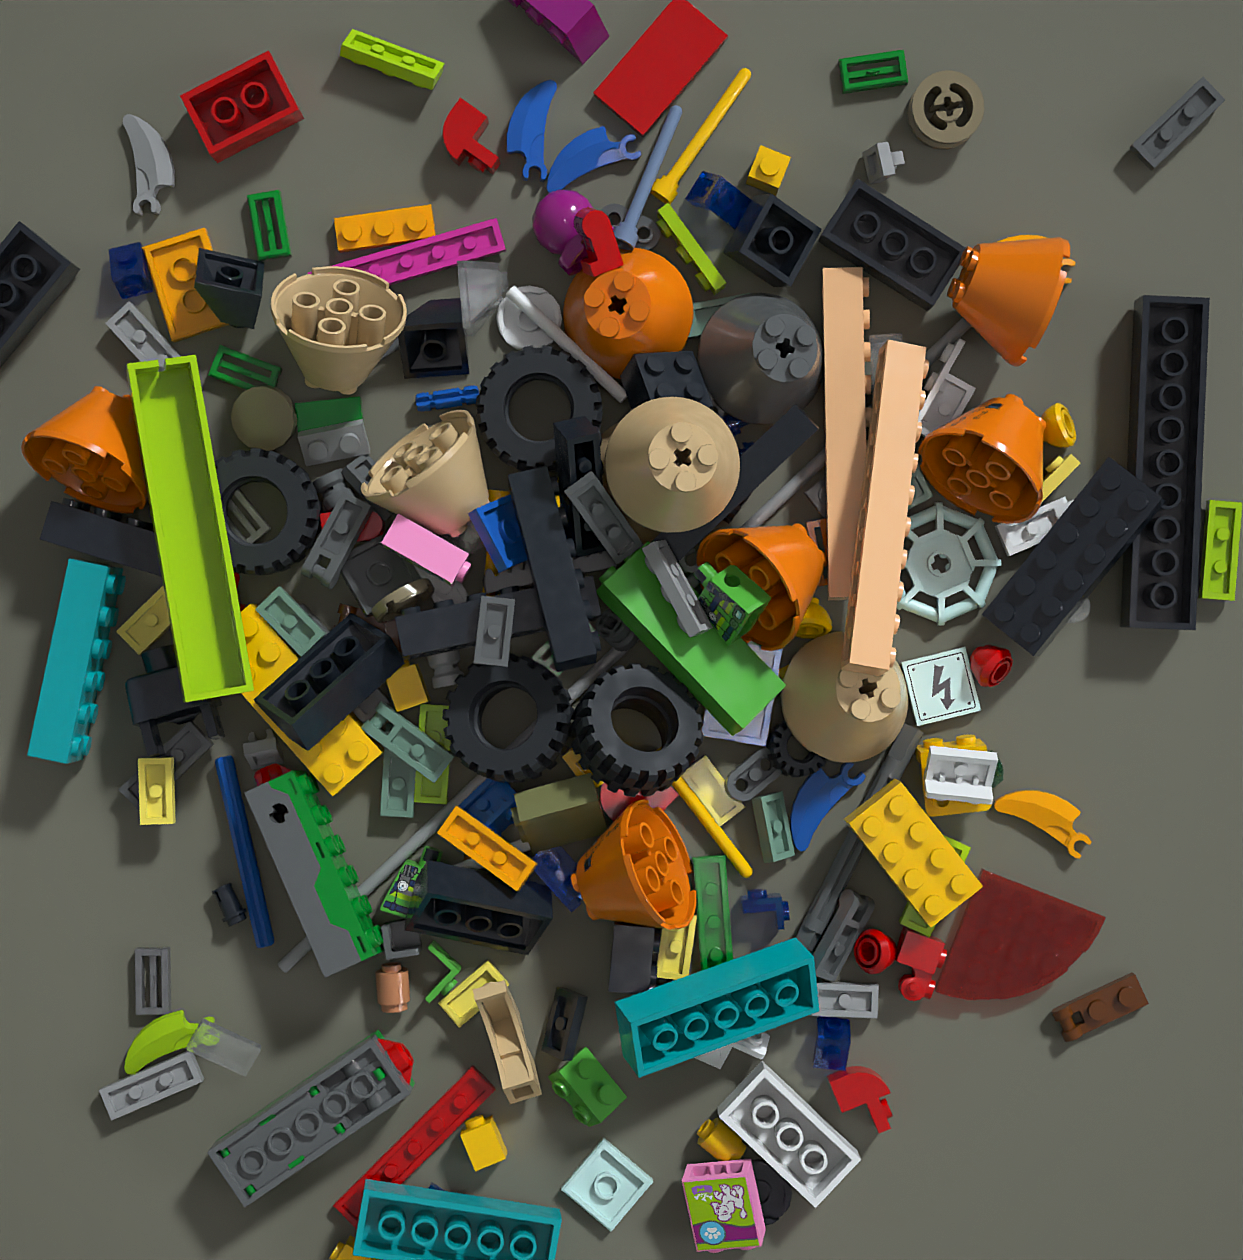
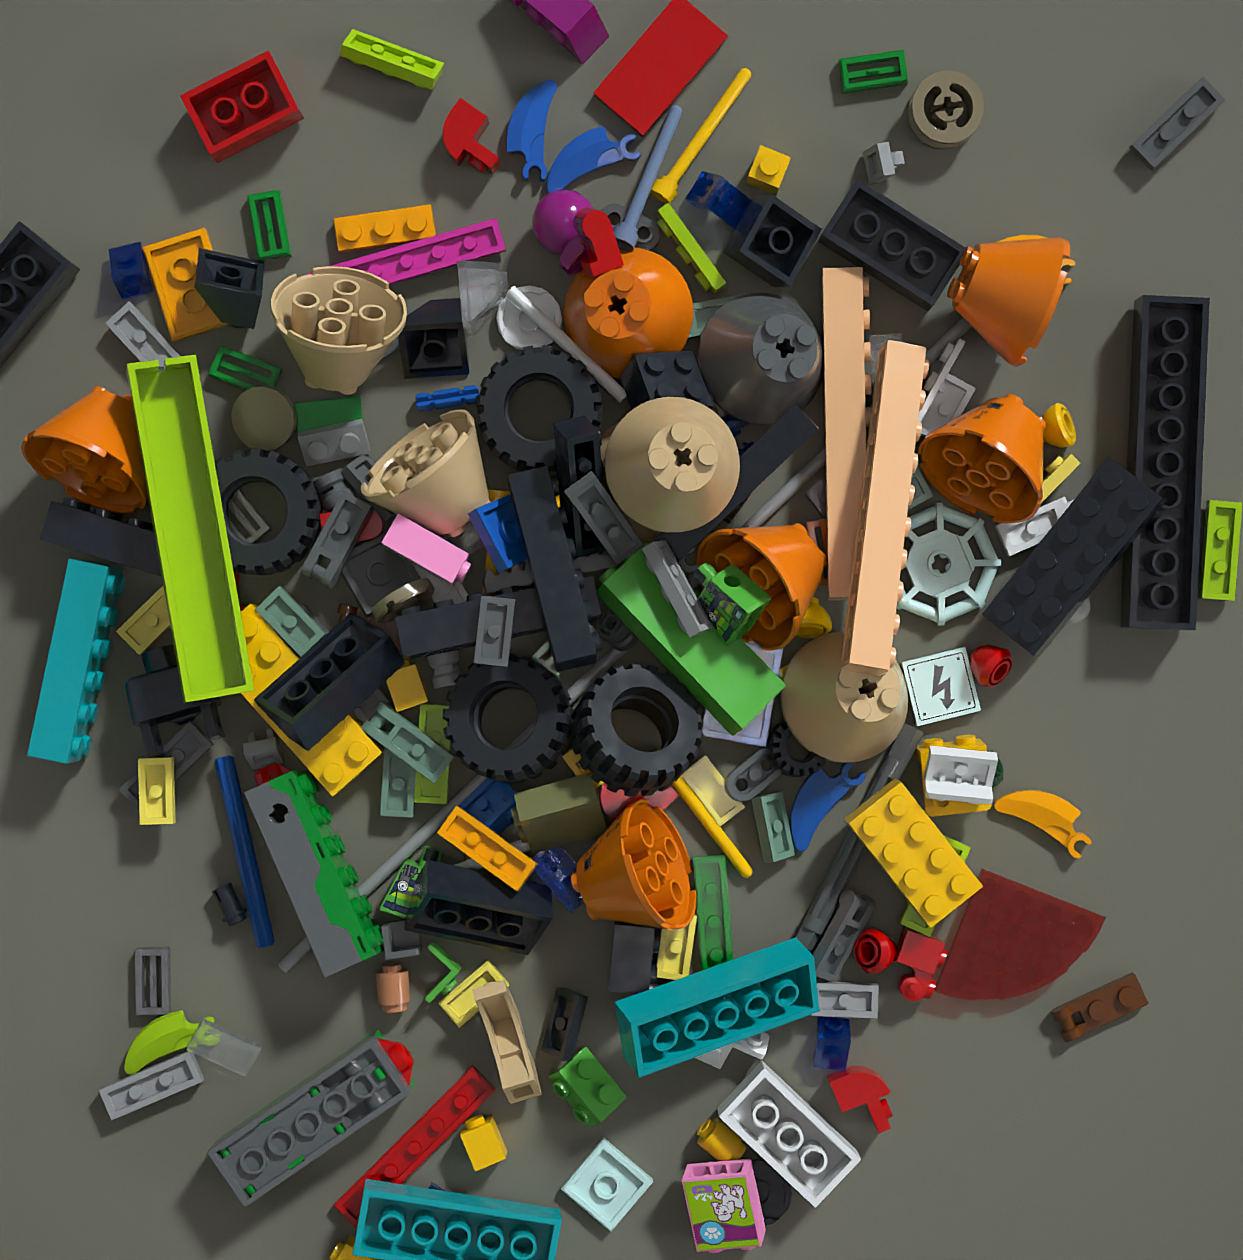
light grey piece [123,114,175,216] -> none
clear blue bracket [740,889,790,930] -> none

